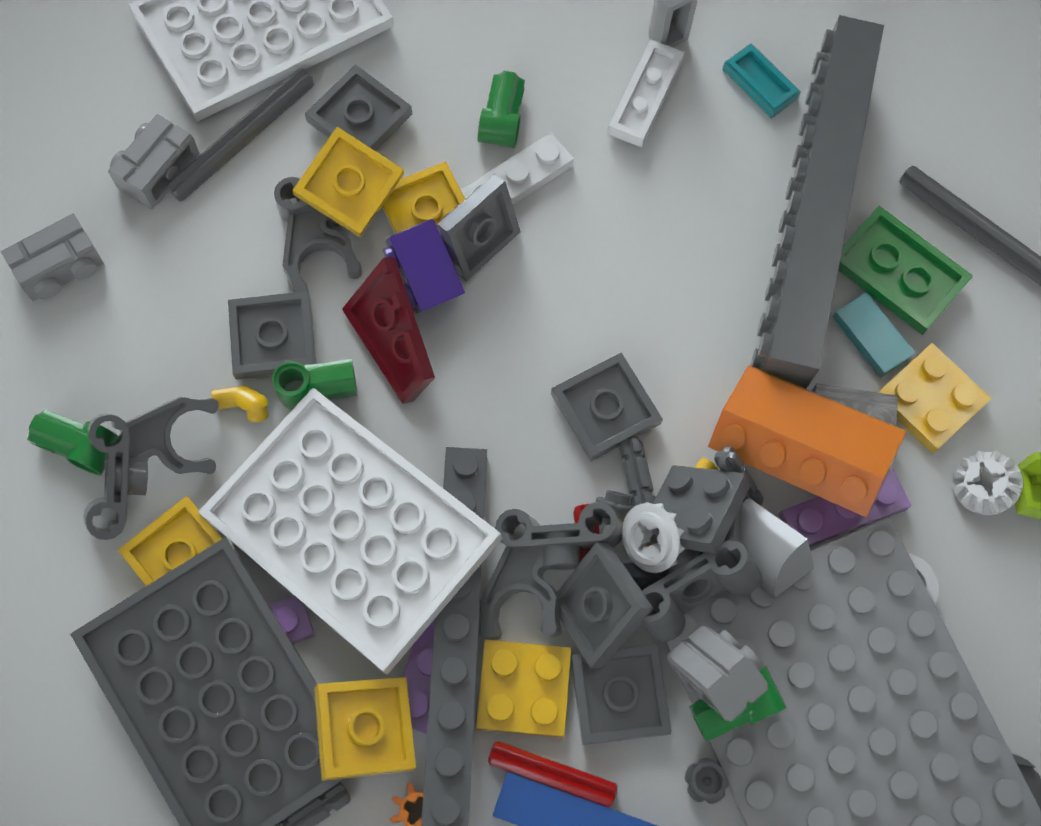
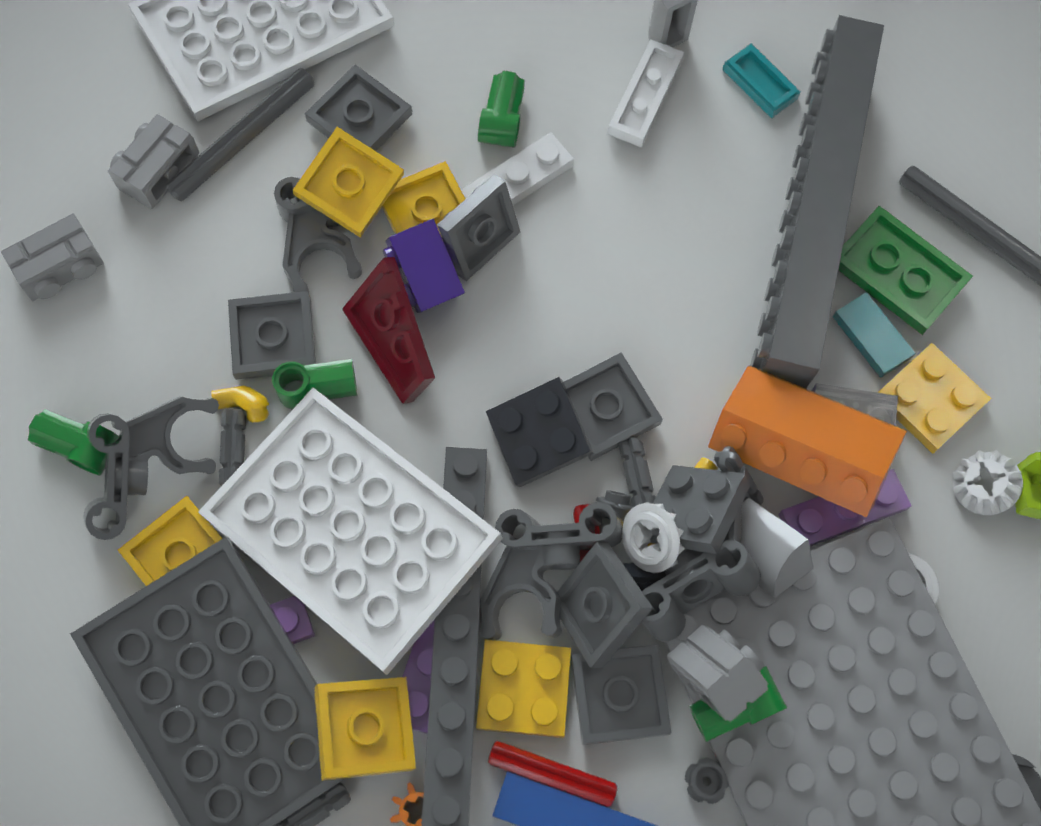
none -> dark grey axle [219,409,246,486]
none -> black plate [485,377,594,487]

